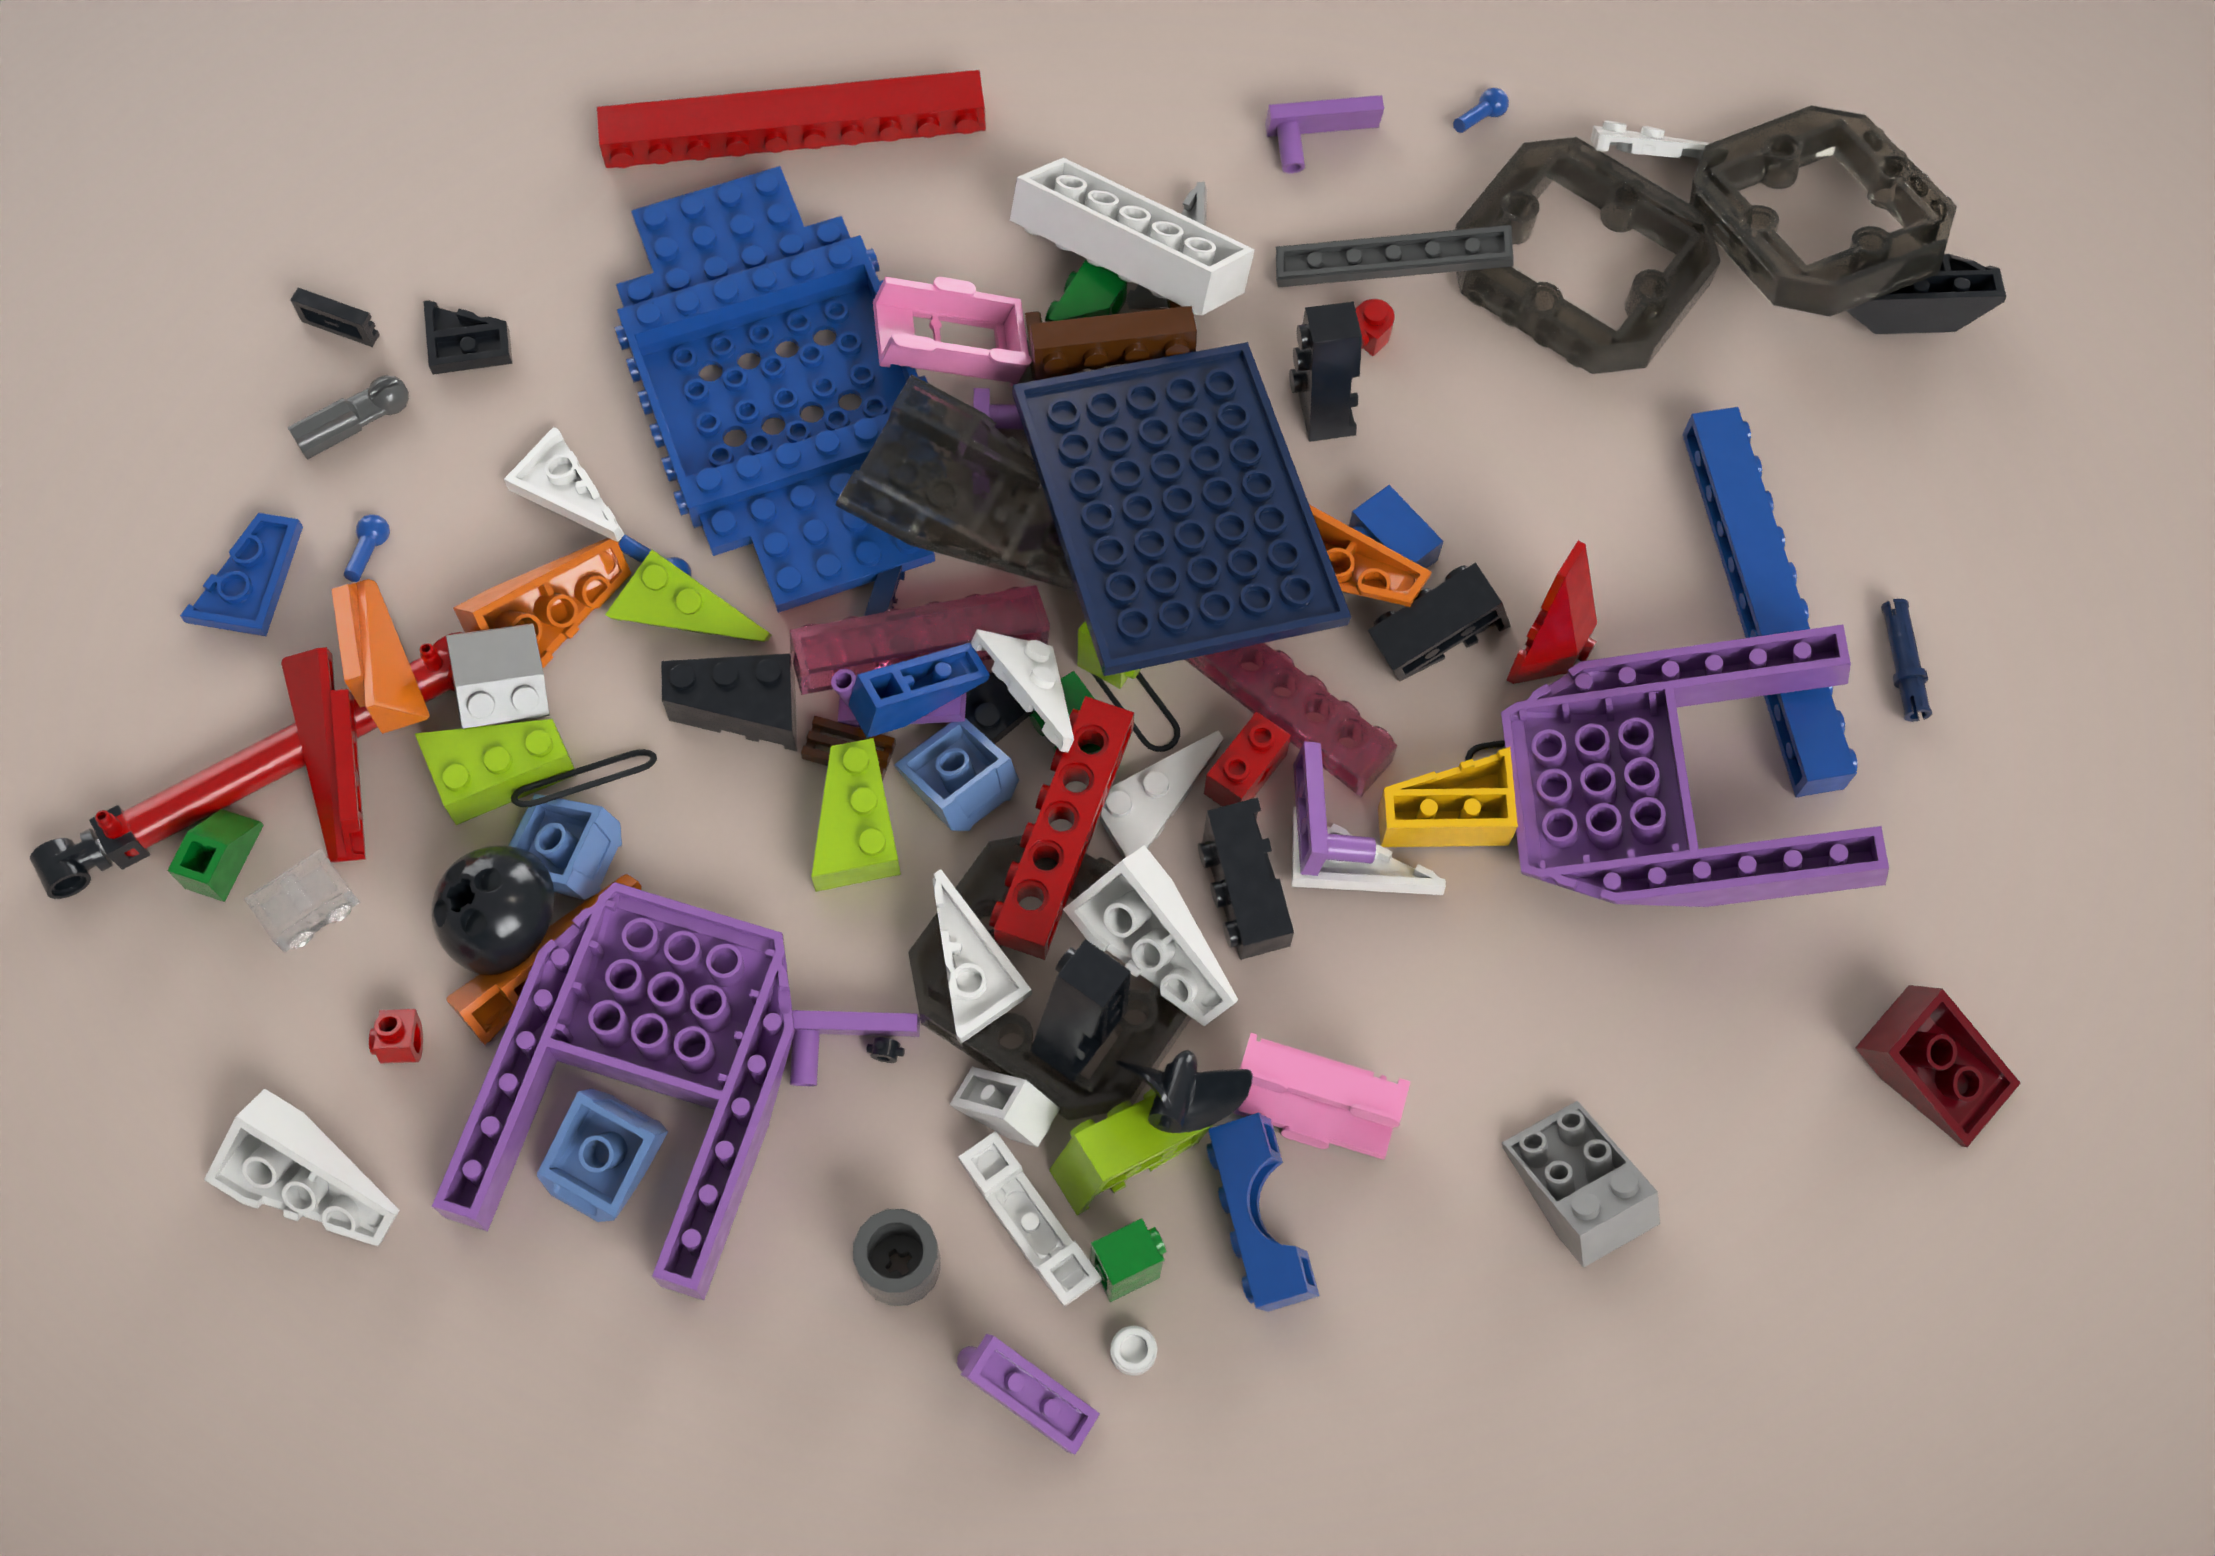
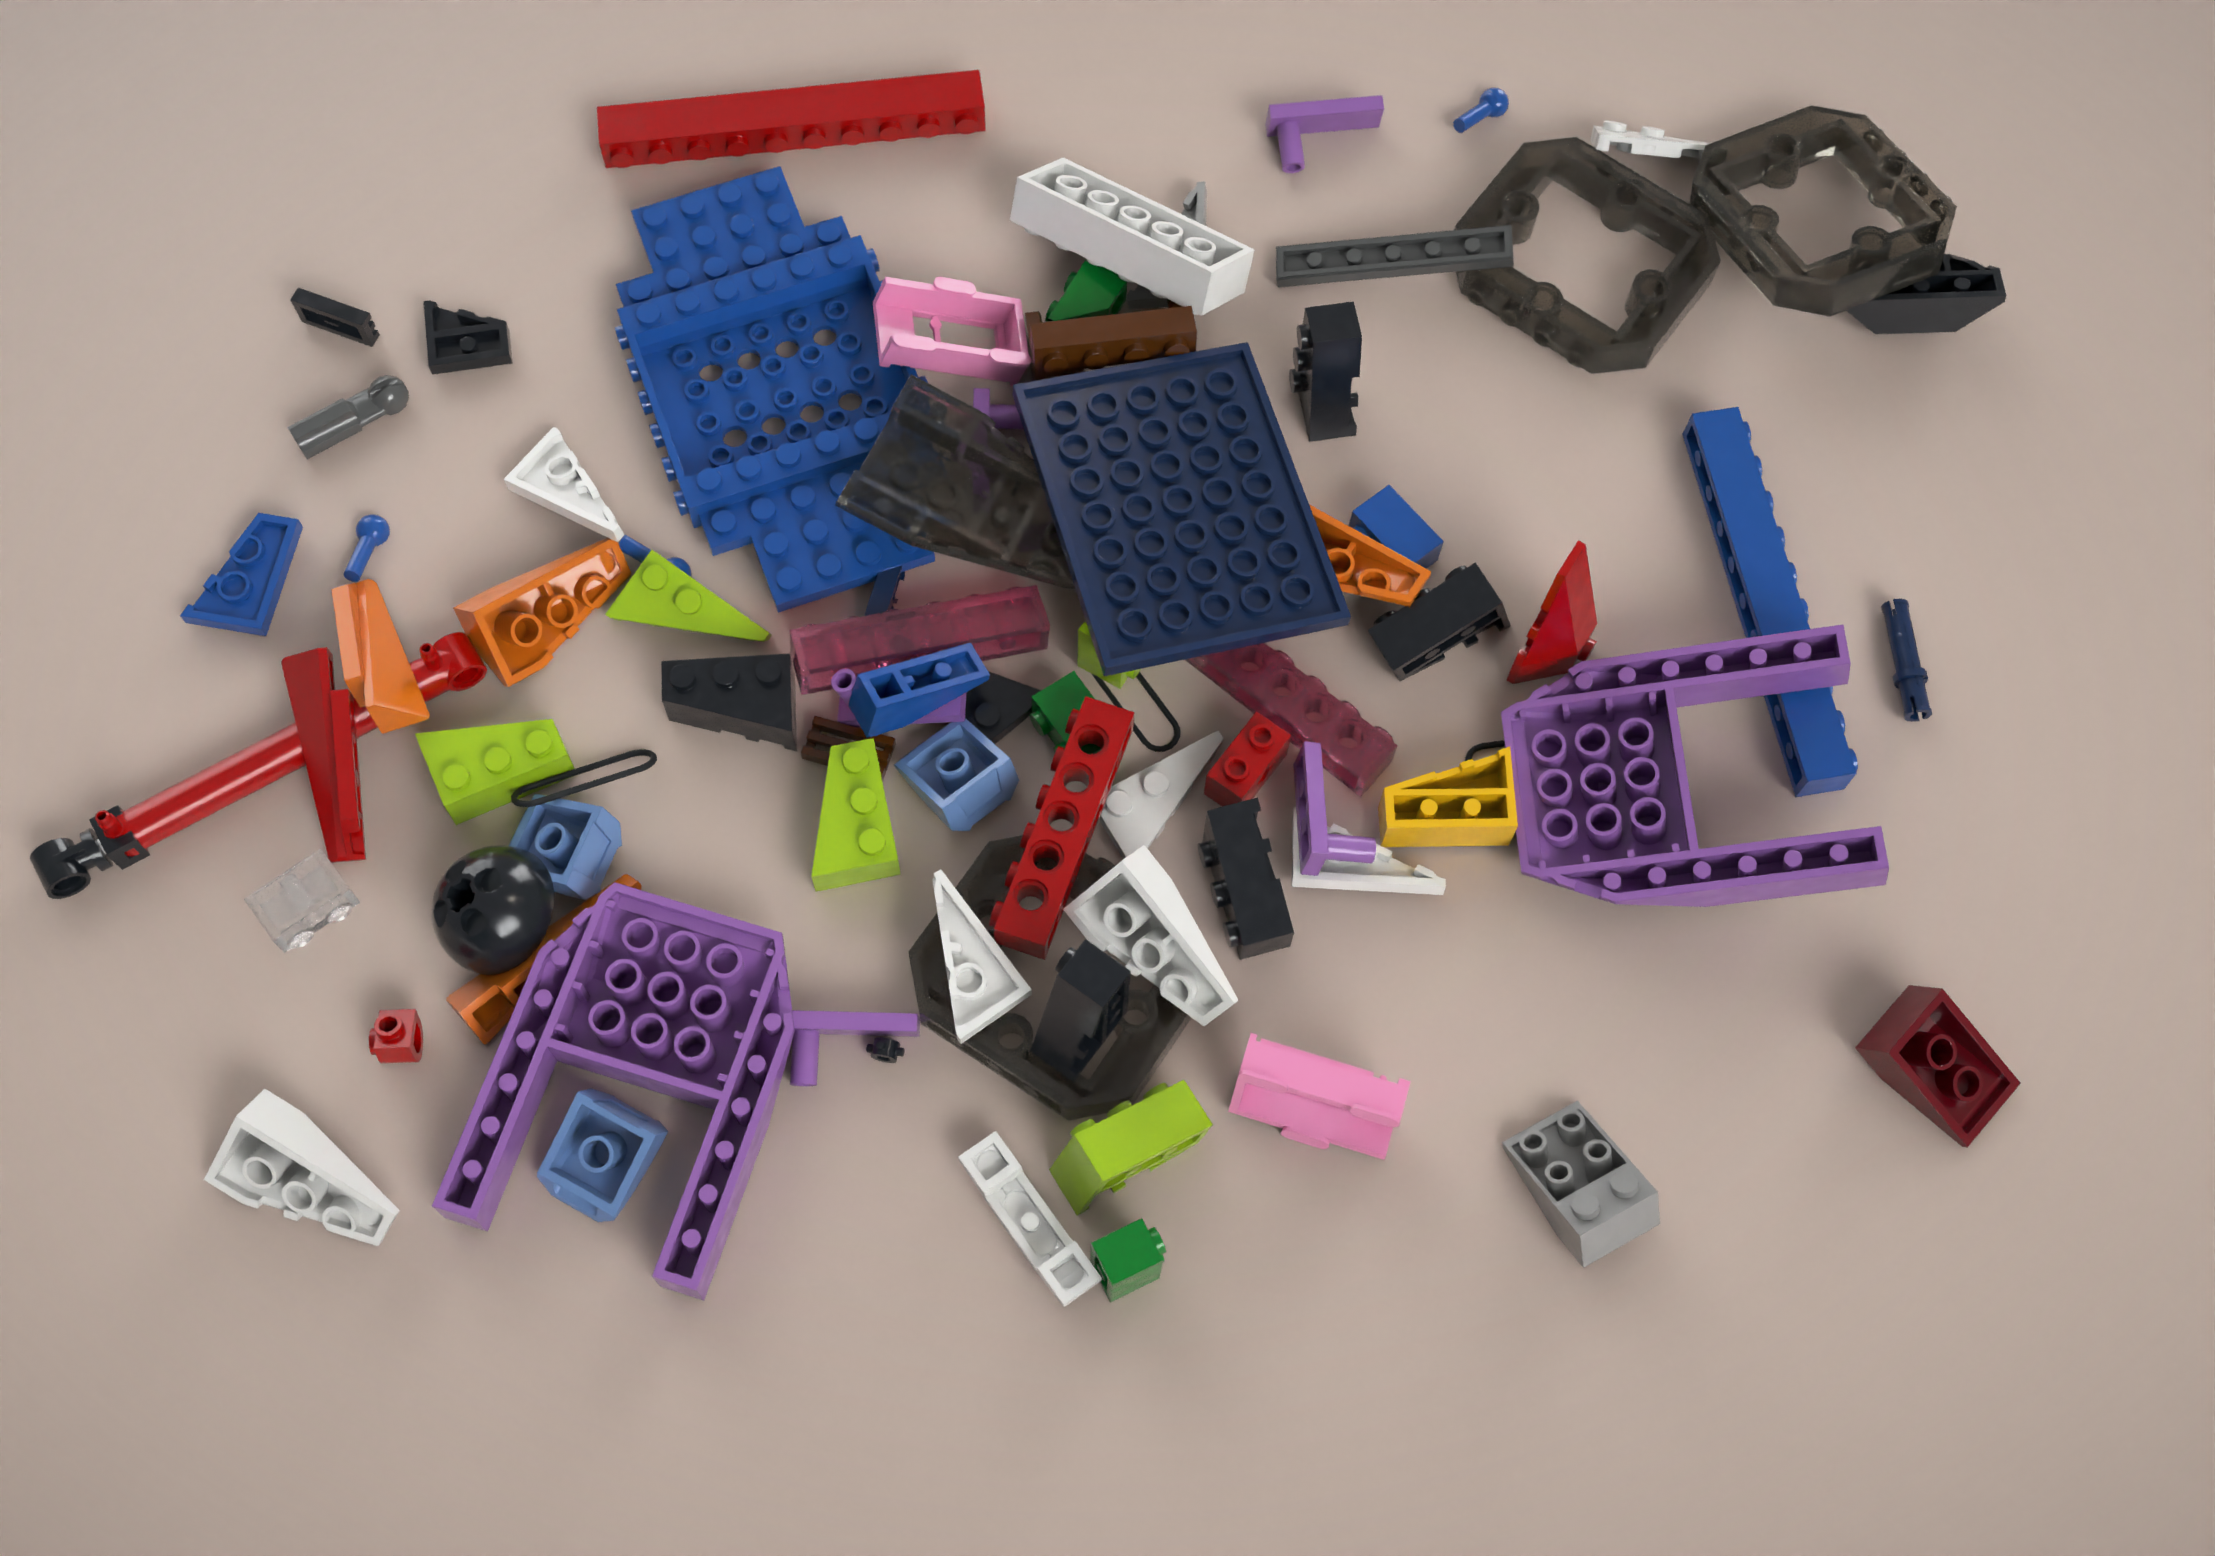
green slope [167,809,264,902] -> none
light grey slope [446,623,550,729] -> none
dark grey piece [853,1209,940,1306] -> none
white slope [950,1066,1060,1147] -> none
medium lavender piece [957,1334,1100,1455] -> none
white wing [971,629,1074,753] -> none
white tile [1110,1326,1157,1376] -> none
black piece [1113,1050,1253,1133] -> none
blue arch [1207,1113,1320,1312] -> none
red plate [1355,299,1395,356] -> none

